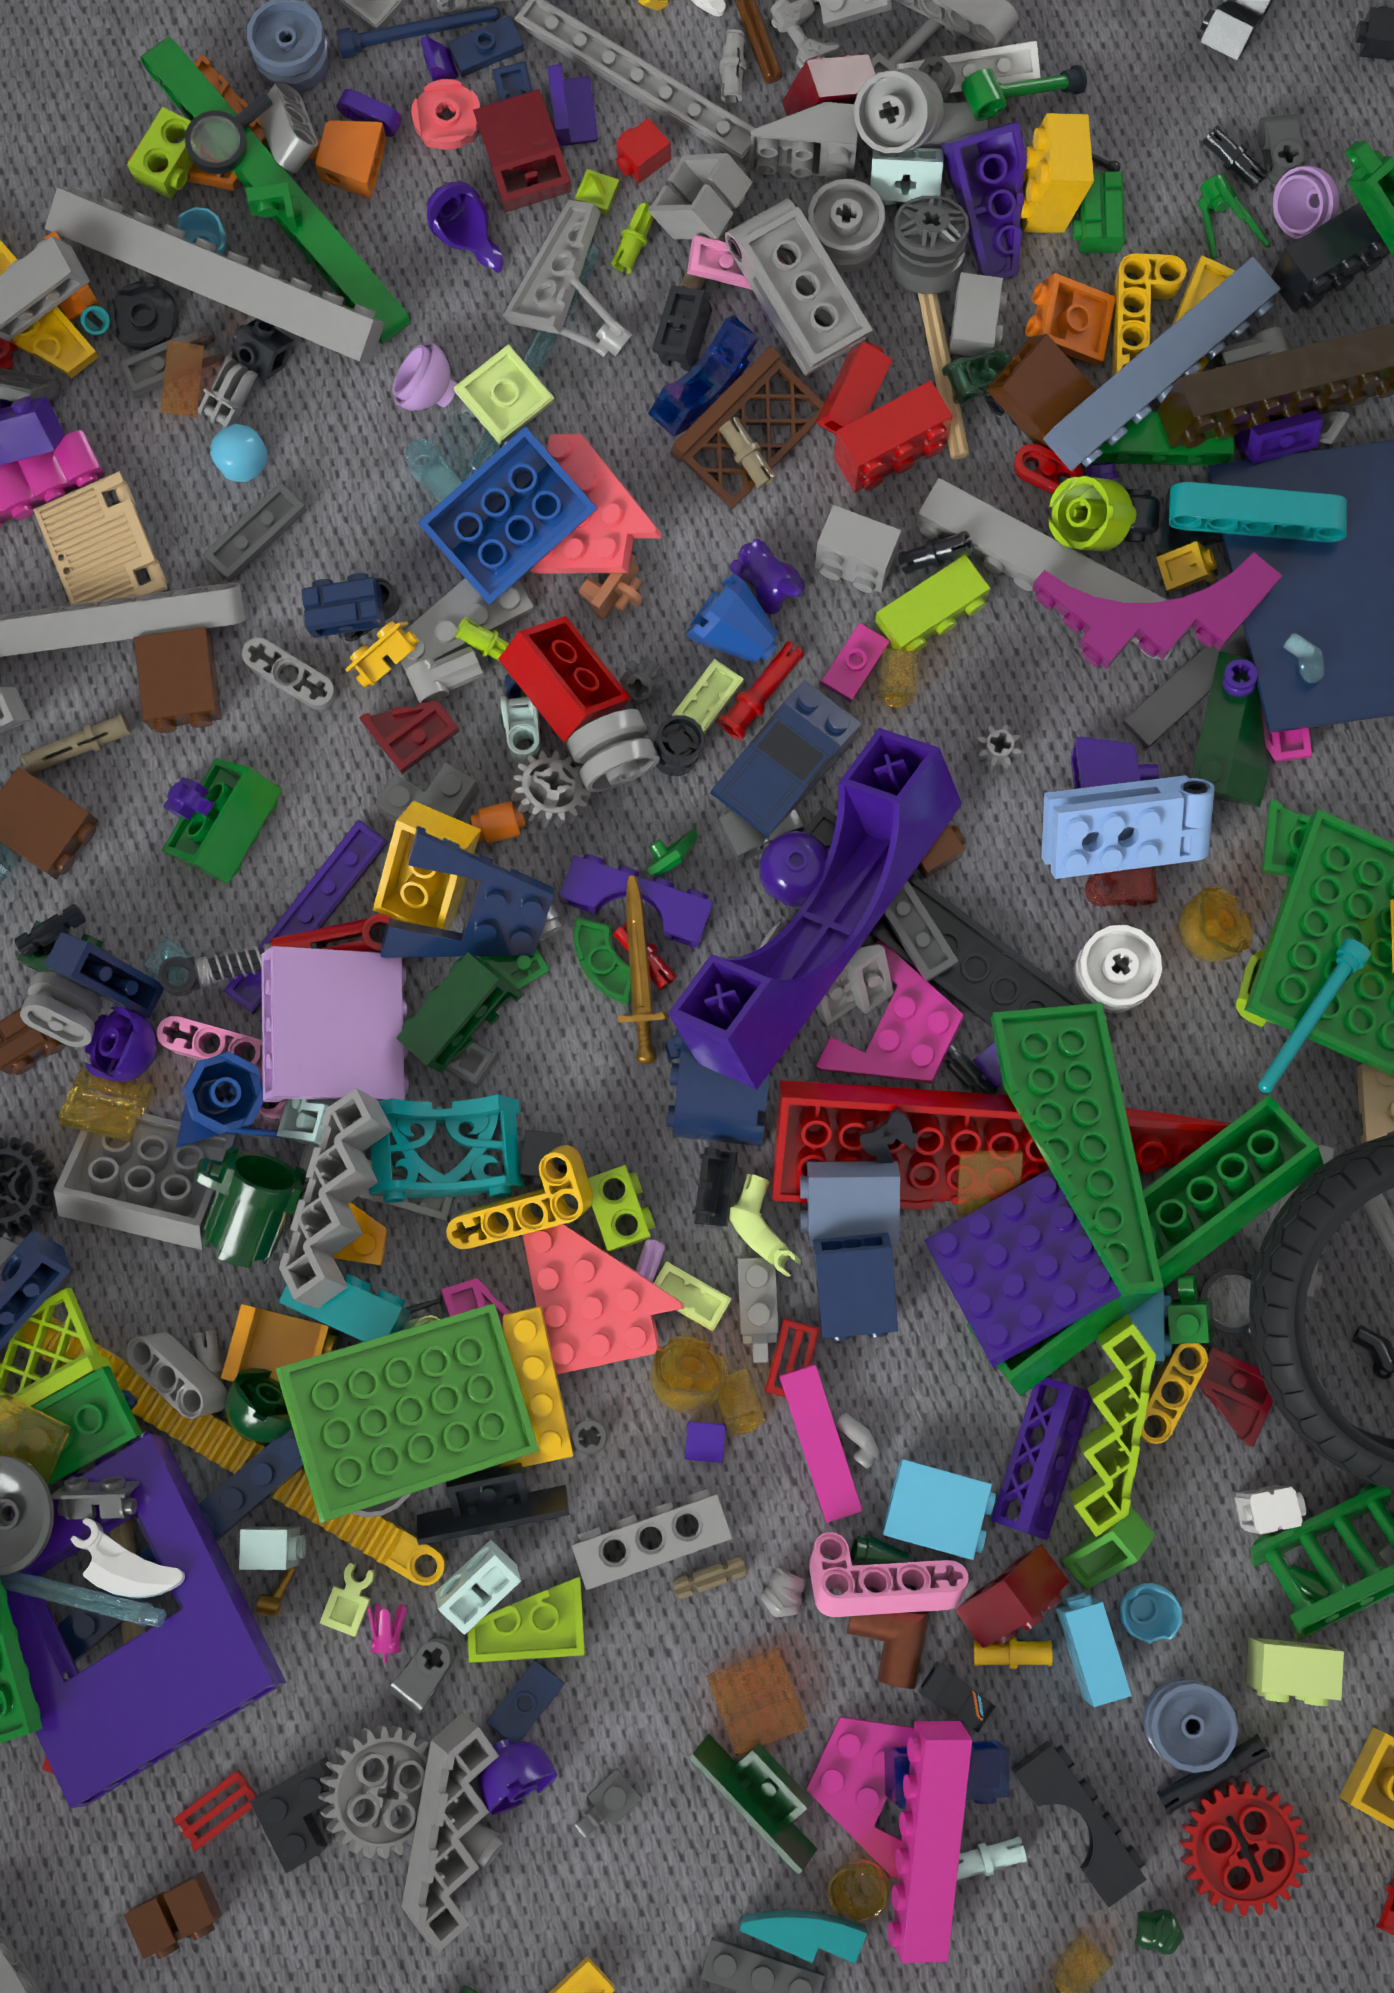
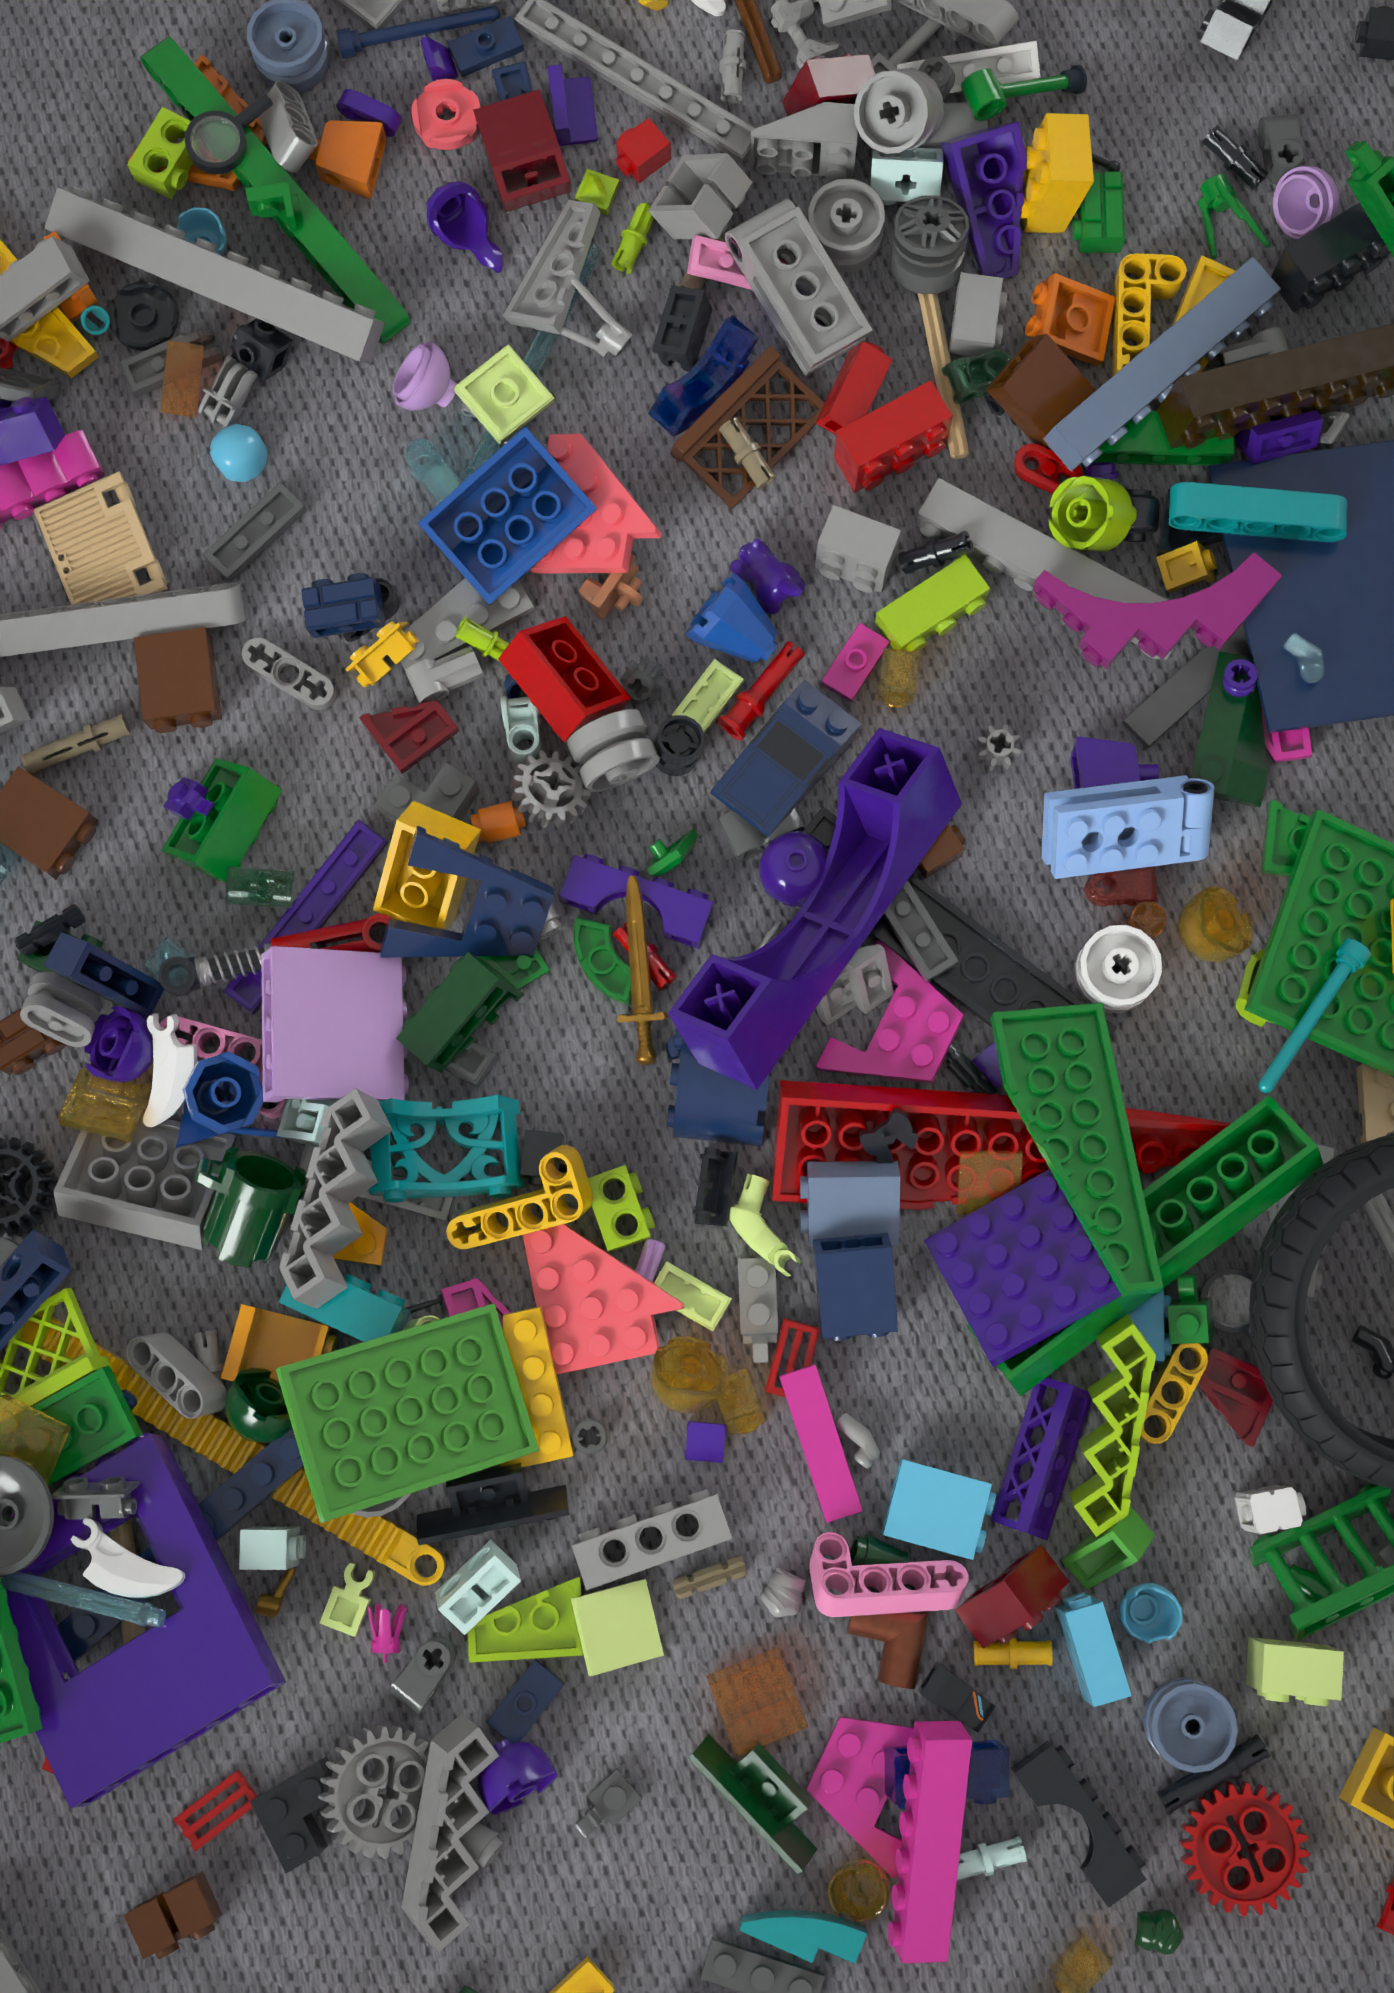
none -> white piece [143,1013,198,1127]
none -> clear green hips [225,866,295,908]
none -> yellowish green tile [571,1579,664,1676]
none -> clear orange wheel [1126,901,1167,940]

